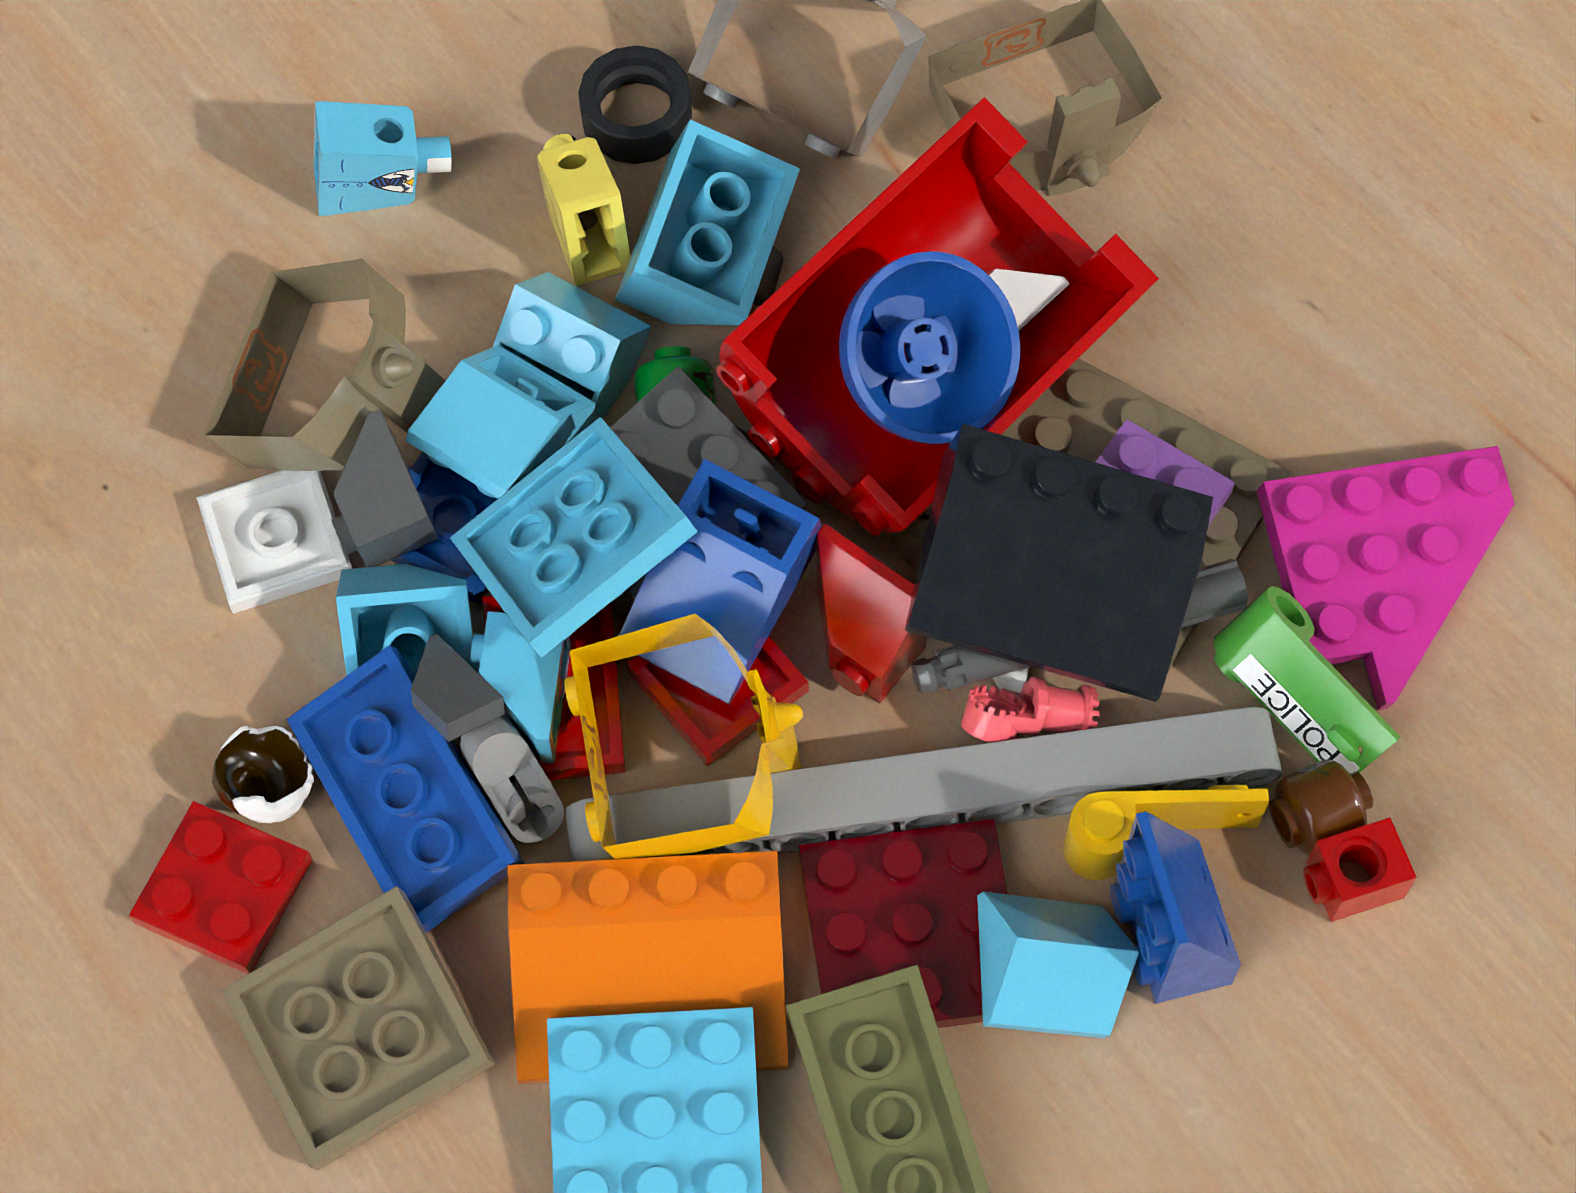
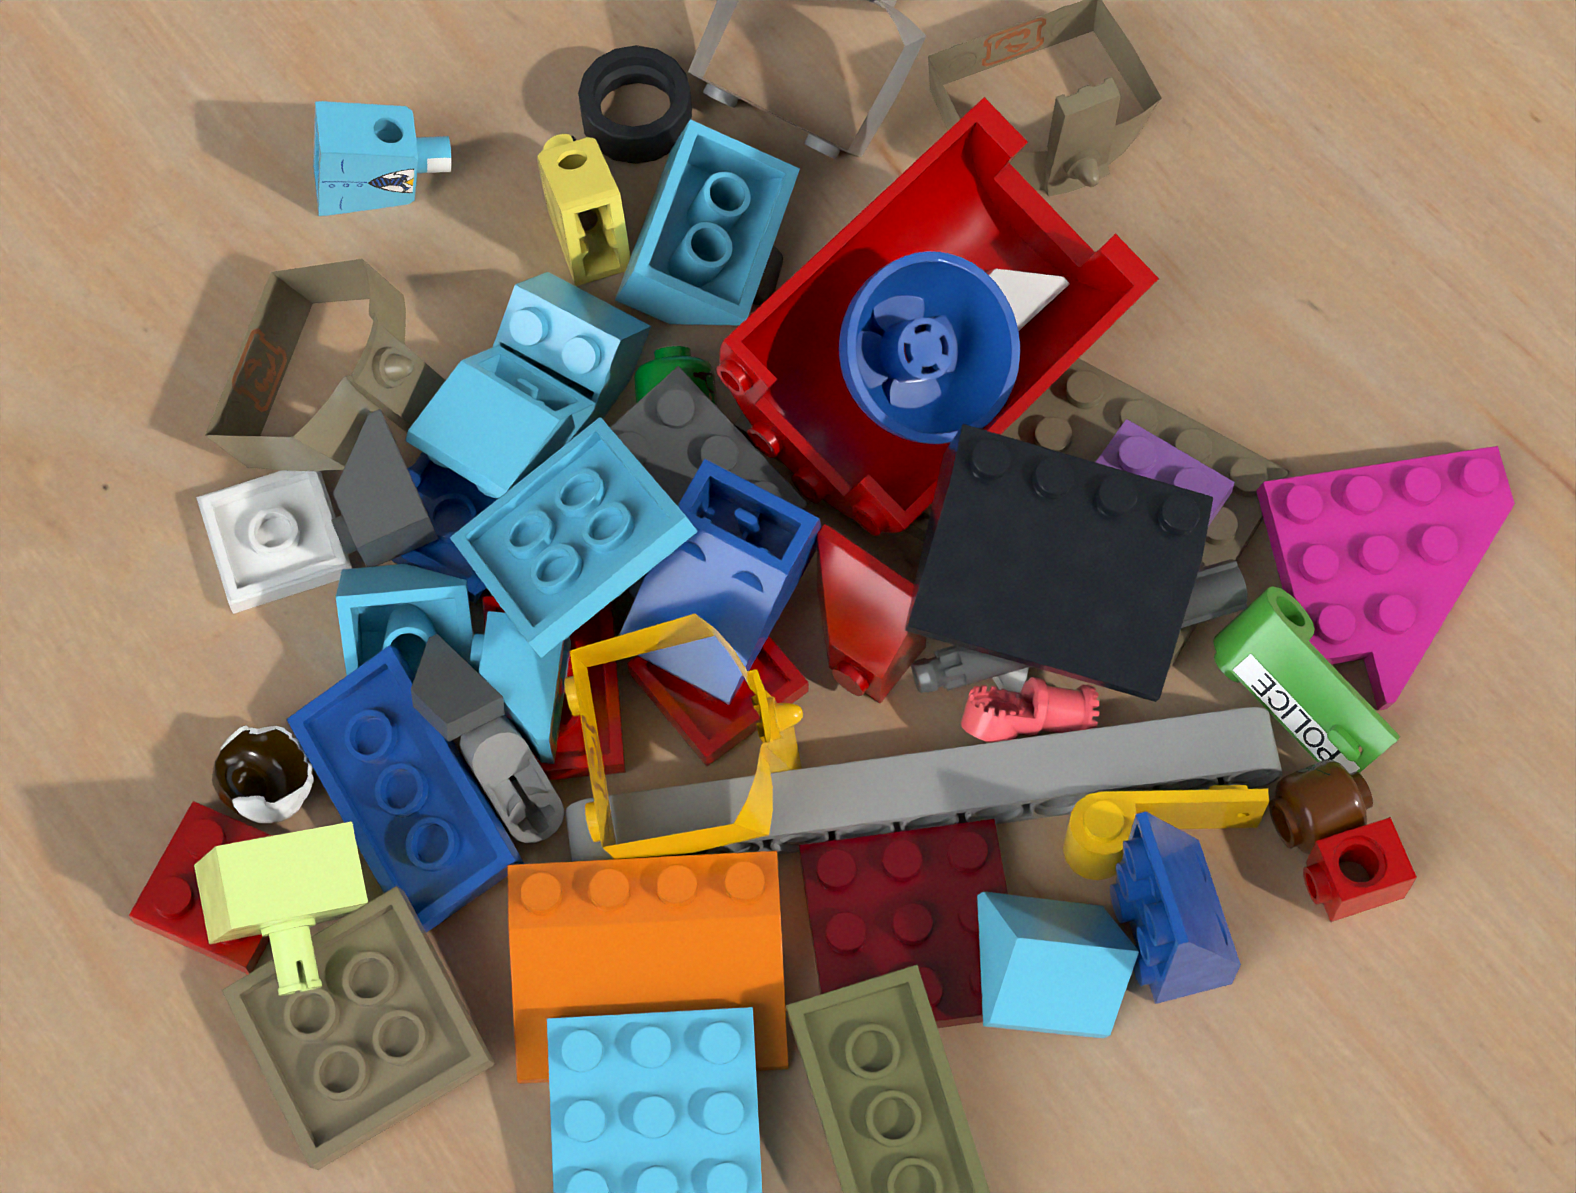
none -> yellowish green brick [194,822,368,996]

